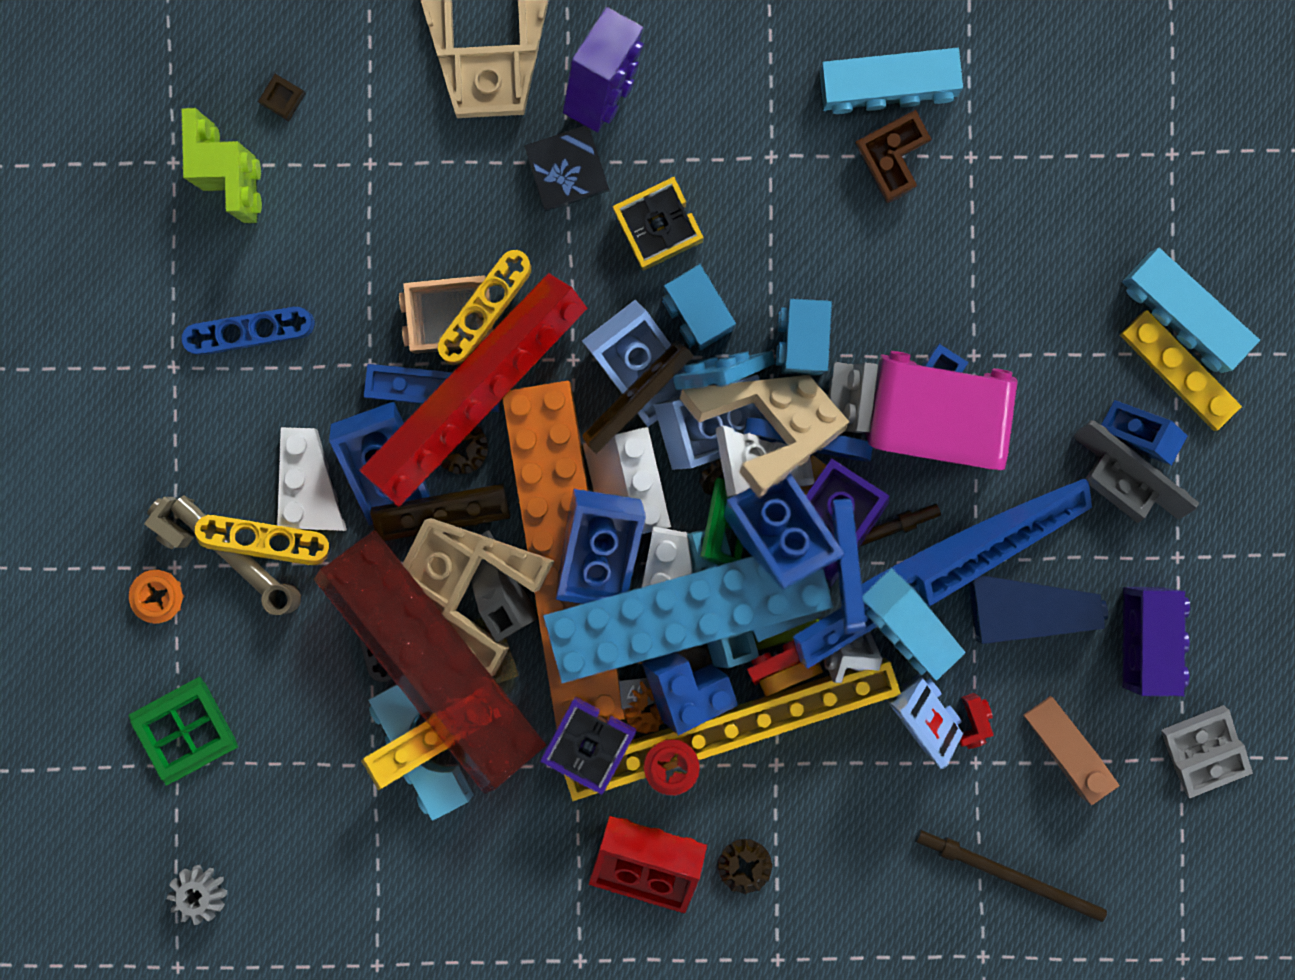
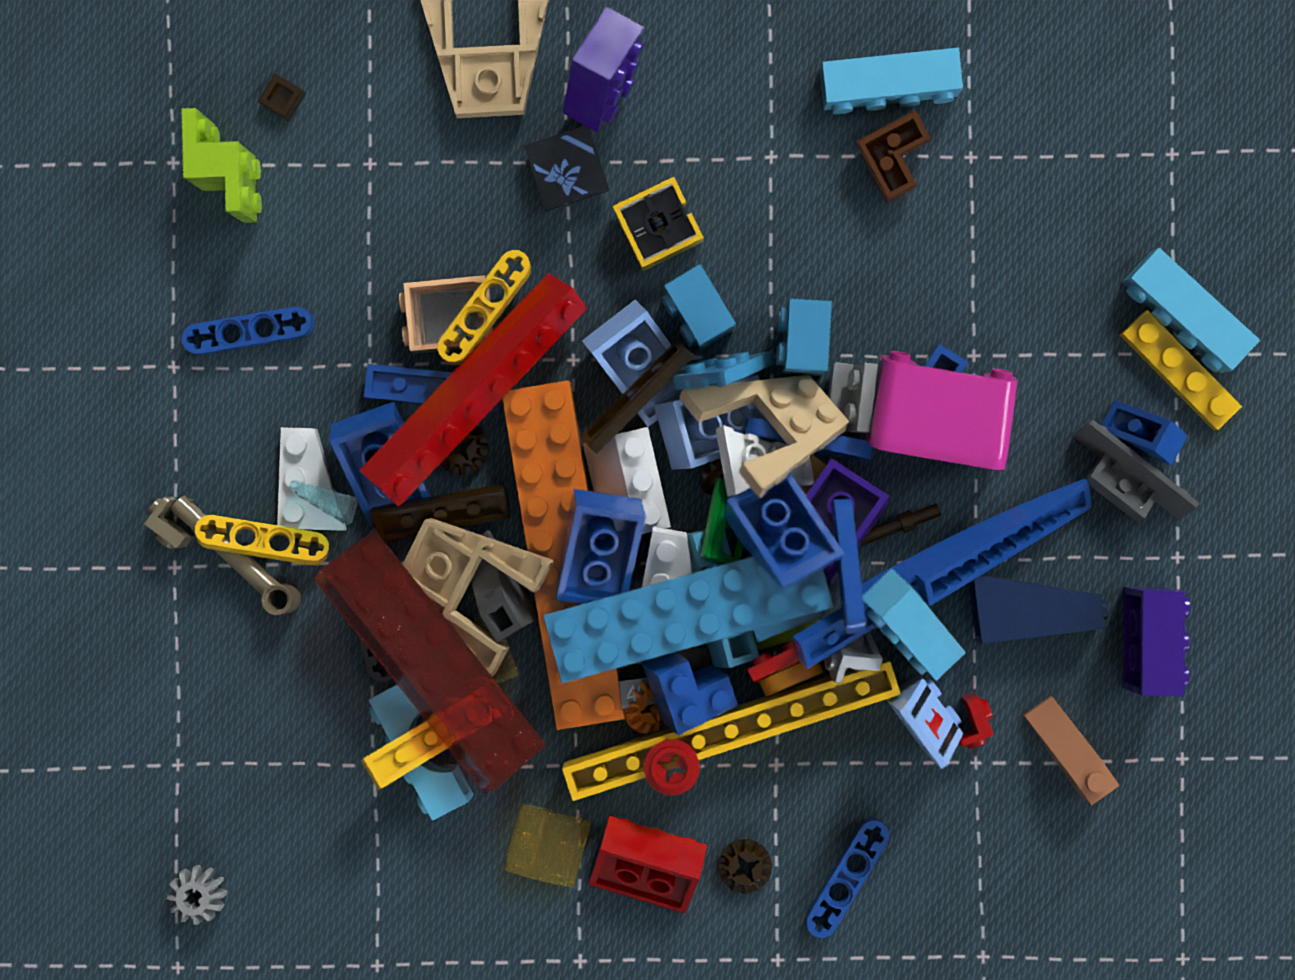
green piece [128,676,238,786] -> none
orange gear [129,569,185,624] -> none
piece [540,696,636,795] -> none
dark brown bar [915,829,1107,922] -> none
light grey slope [1161,705,1253,798] -> none
none -> clear light blue slope [289,480,358,526]
none -> clear yellow slope [504,803,591,888]
none -> blue beam [805,817,889,938]

